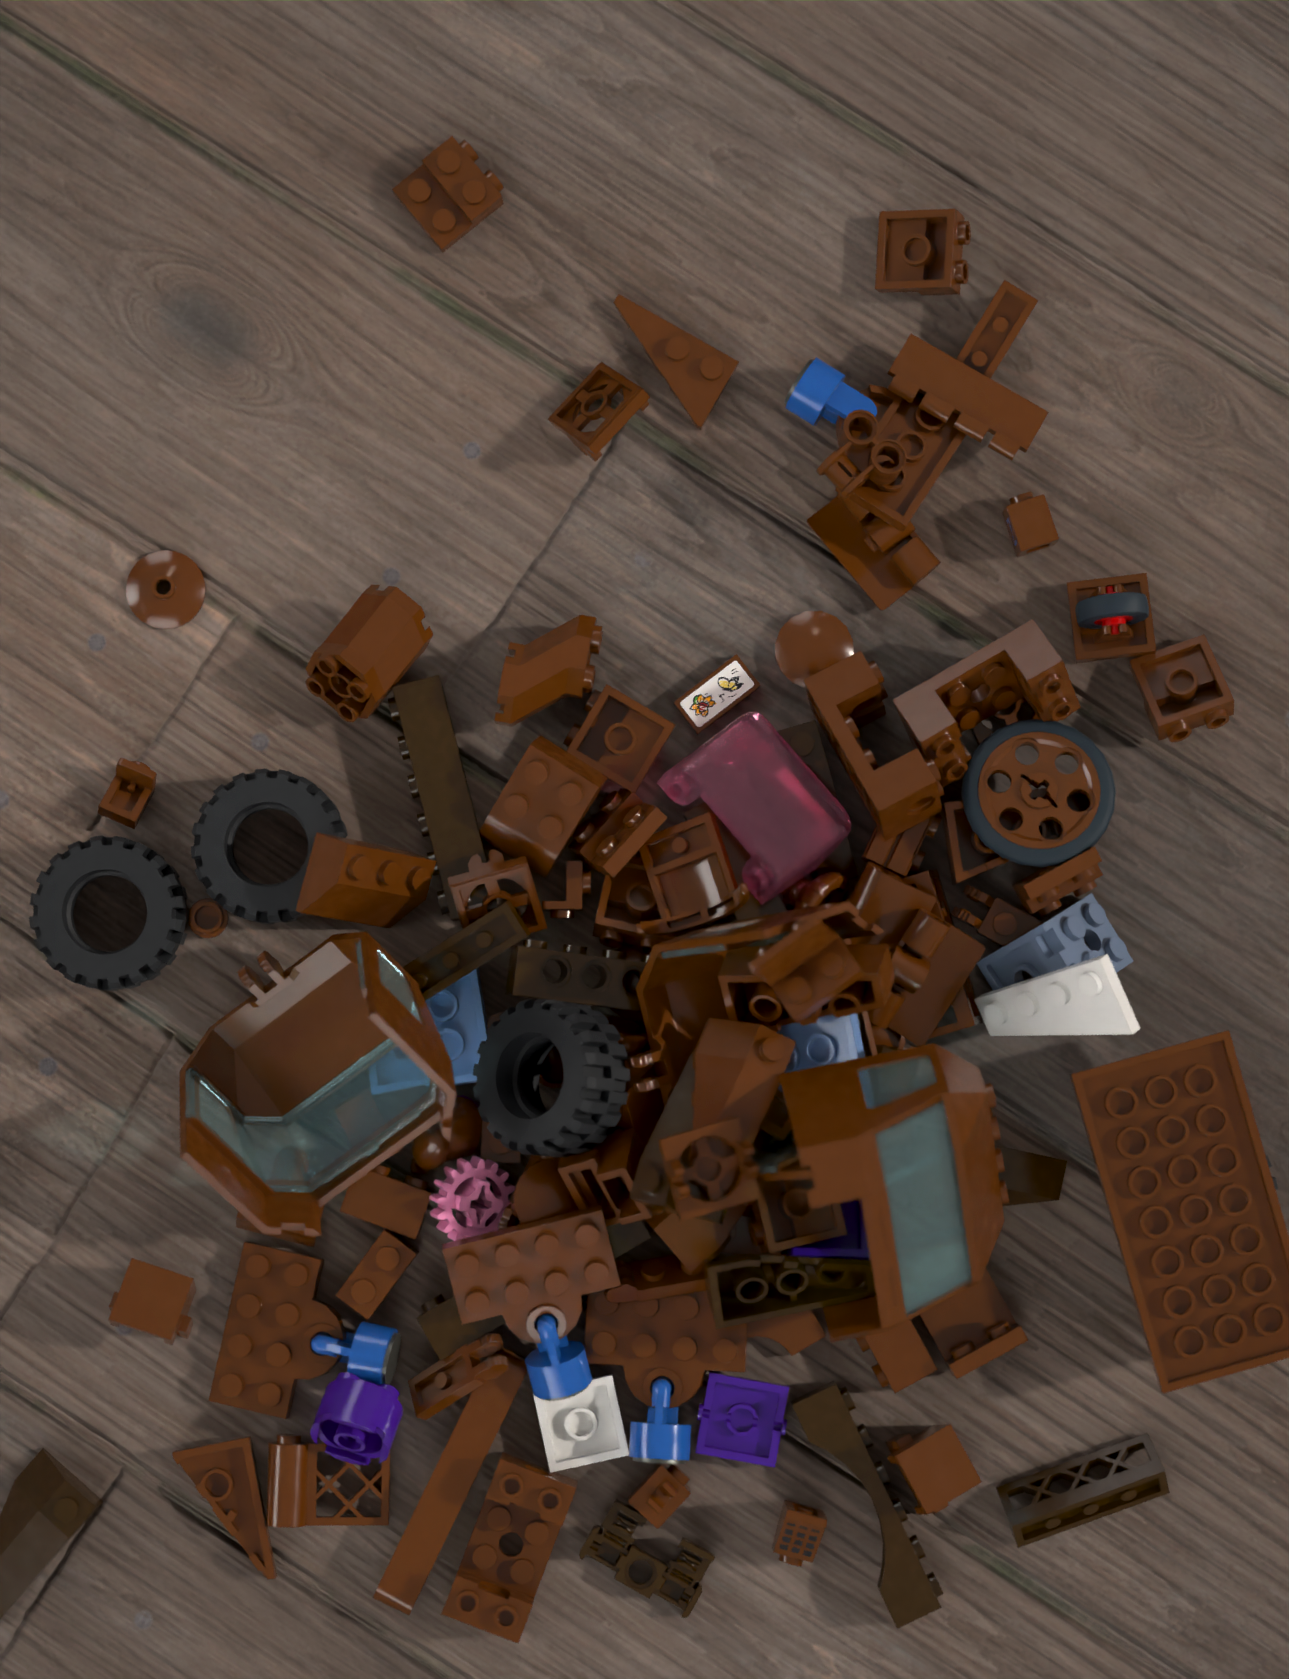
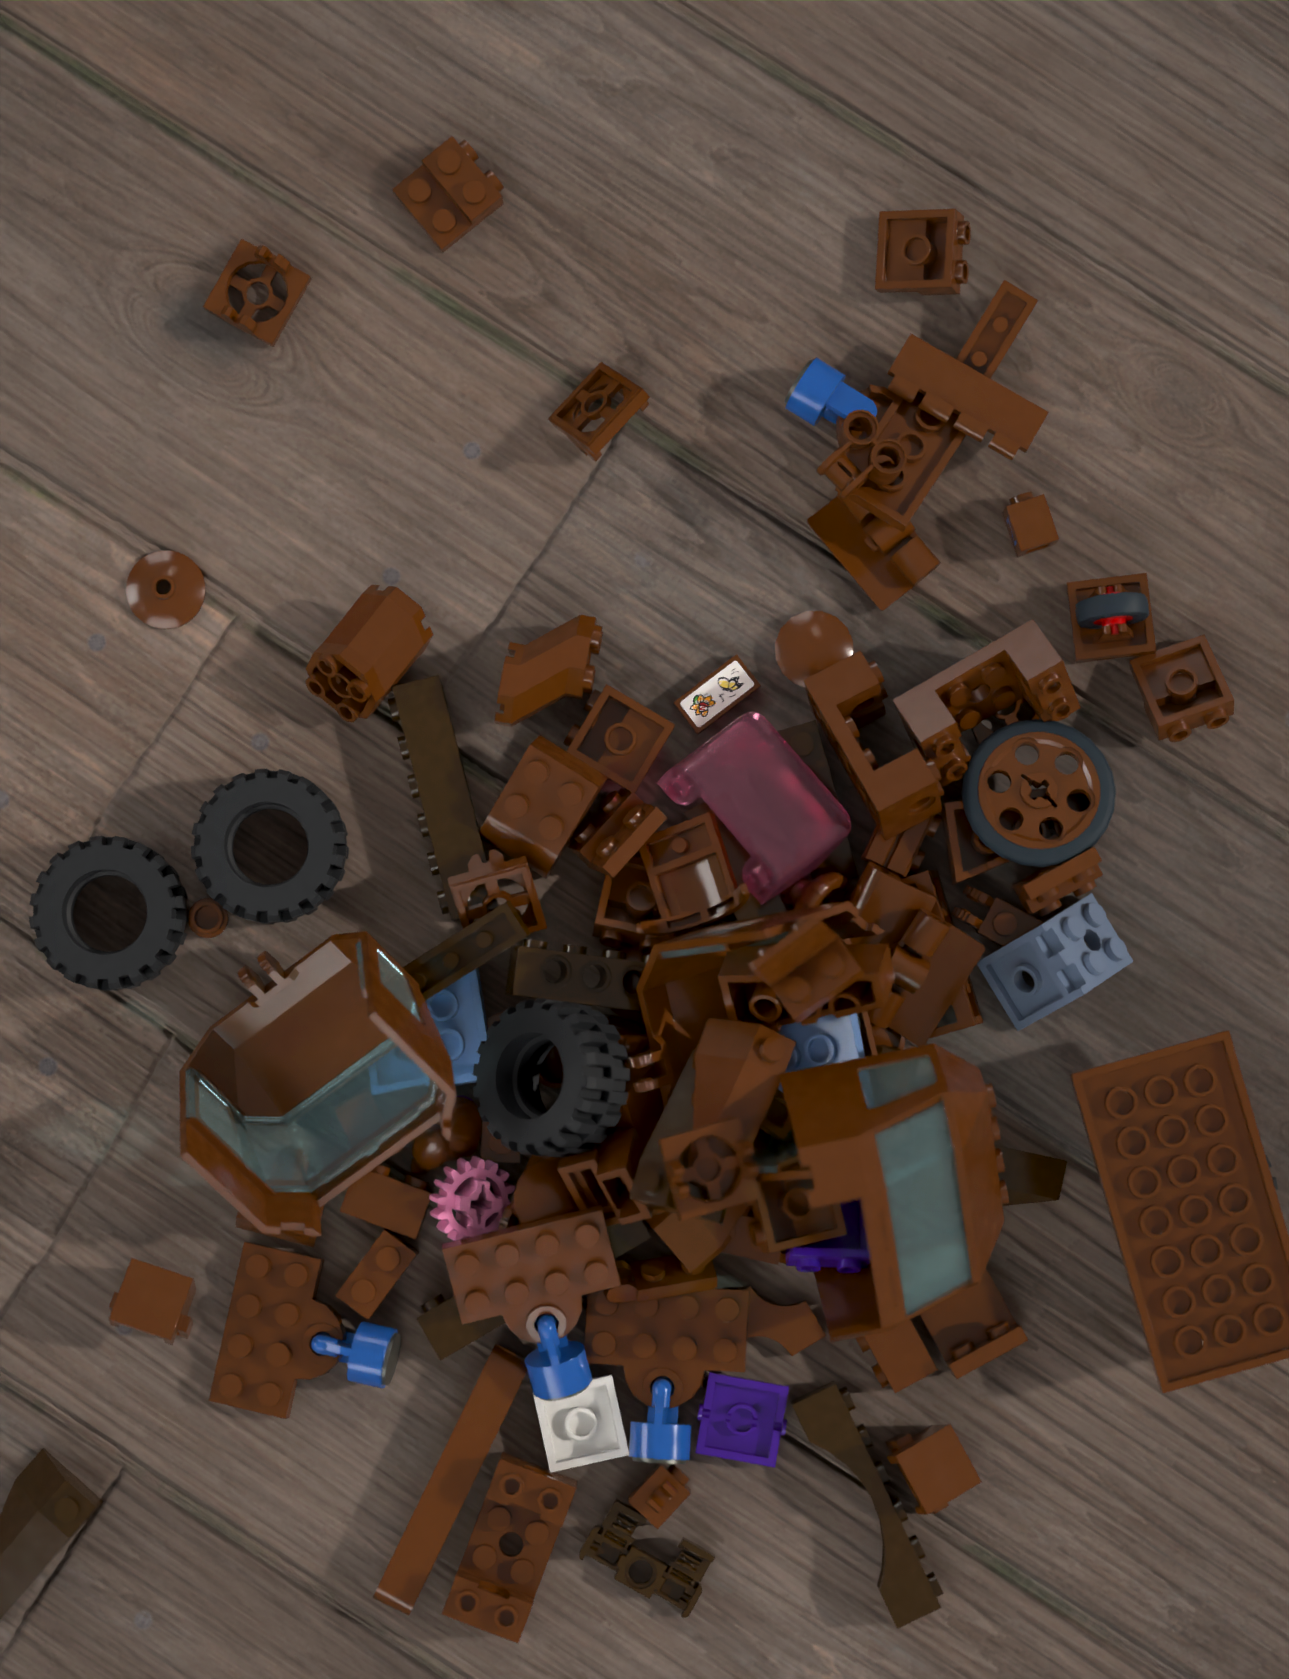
reddish brown bracket [98,758,157,829] -> none
reddish brown wing [172,1436,277,1580] -> none
reddish brown piece [267,1434,390,1528] -> none
reddish brown slope [295,832,436,928] -> none
dark purple brick [310,1372,403,1465] -> none
reddish brown hinge [408,1333,509,1420] -> none
reddish brown bracket [542,861,591,919] -> none
reddish brown wing [614,294,739,430] -> none
dark brown wedge [703,1254,876,1329] -> none
reddish brown slope [772,1500,827,1566] -> none
white wing [974,954,1140,1036] -> none
dark brown fence [996,1433,1170,1548] -> none
none -> reddish brown piece [203,239,312,347]

